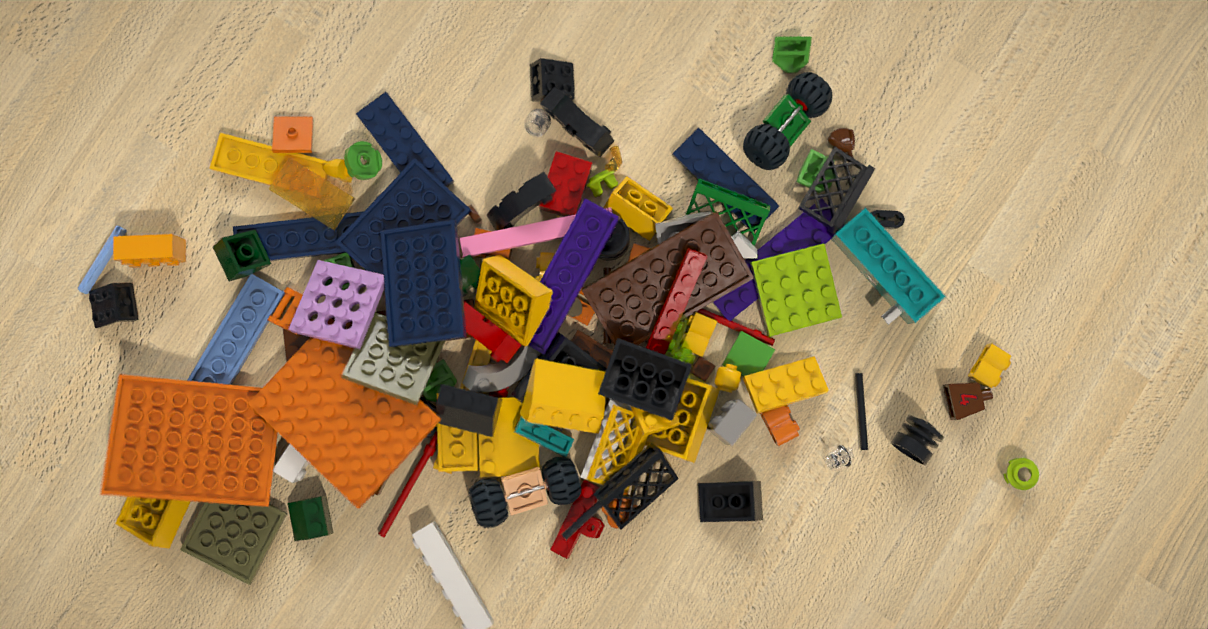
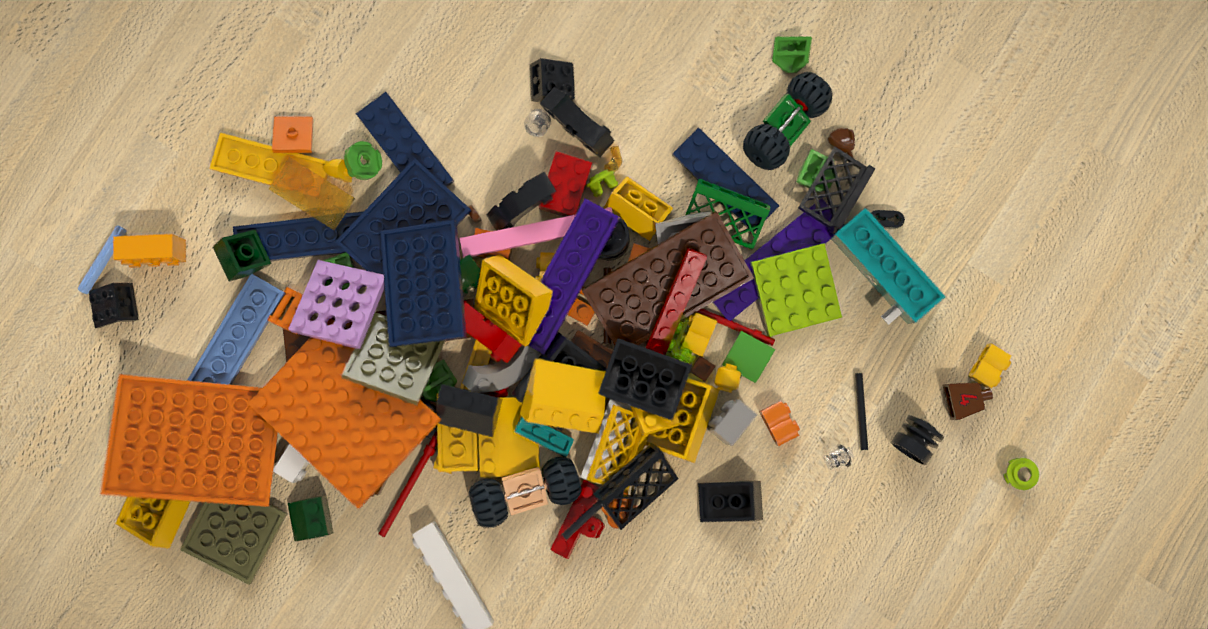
dark tan tile [568,298,582,317] -> none
white slope [731,230,757,258] -> none
yellow plate [743,356,829,414] -> none

